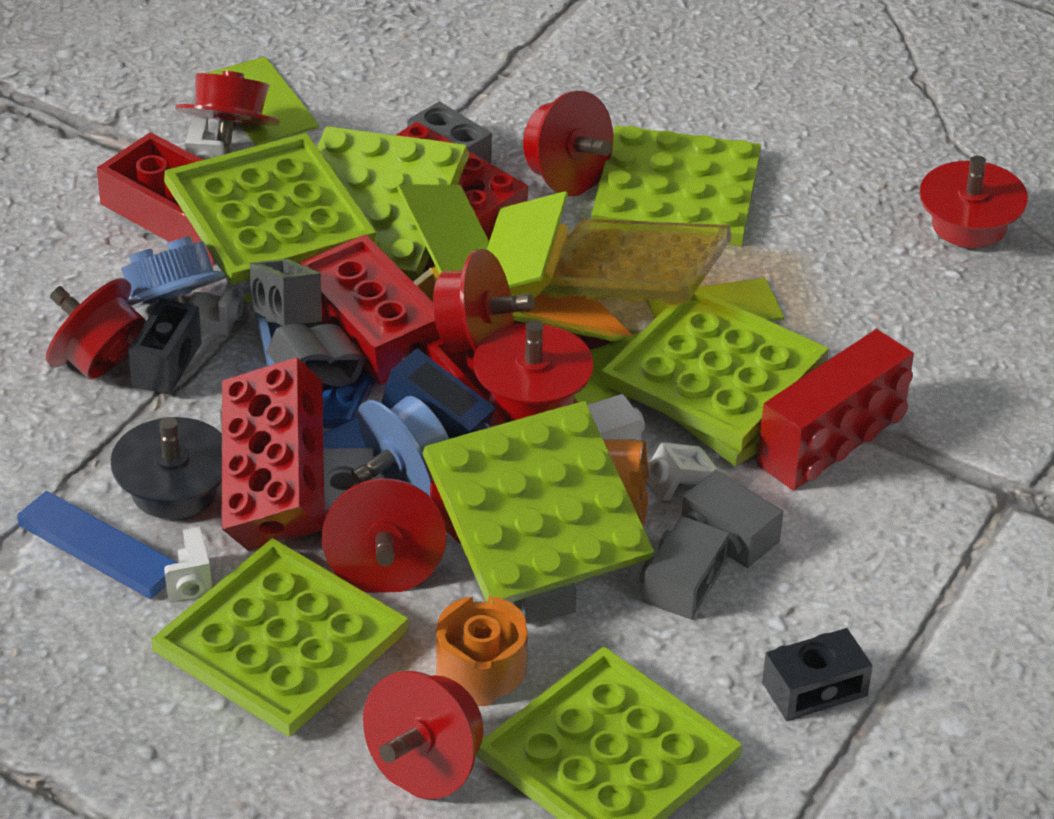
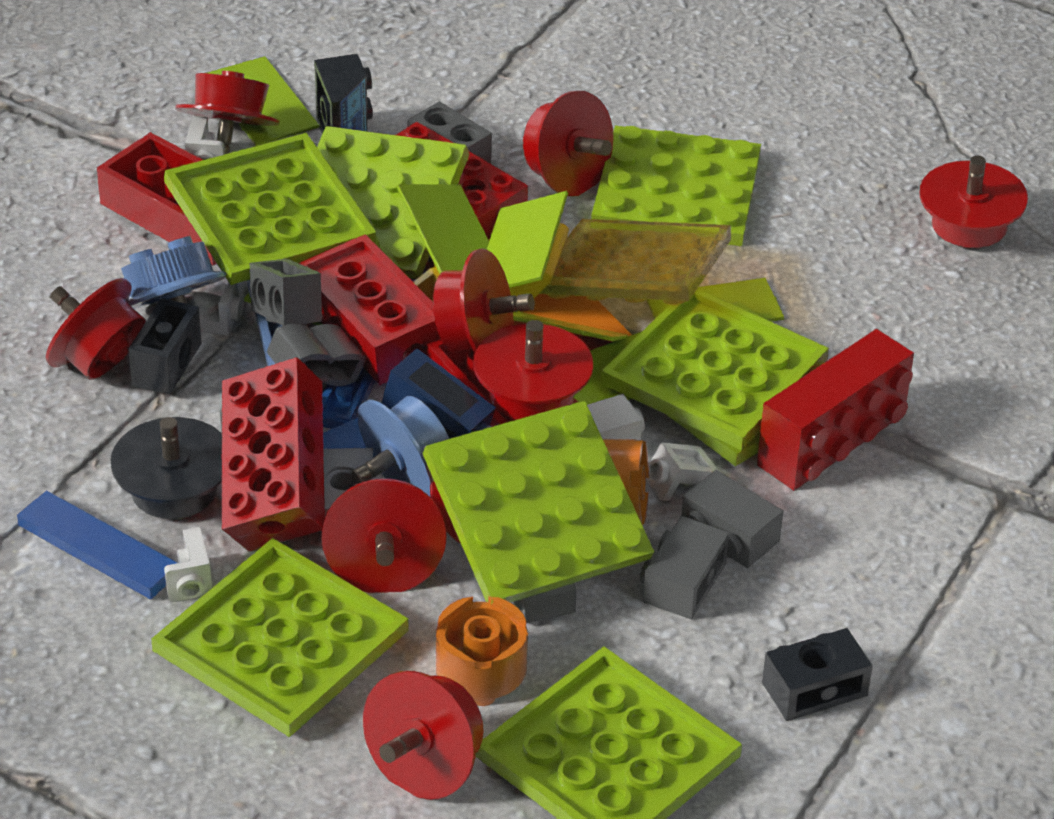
none -> black slope [314,53,373,134]

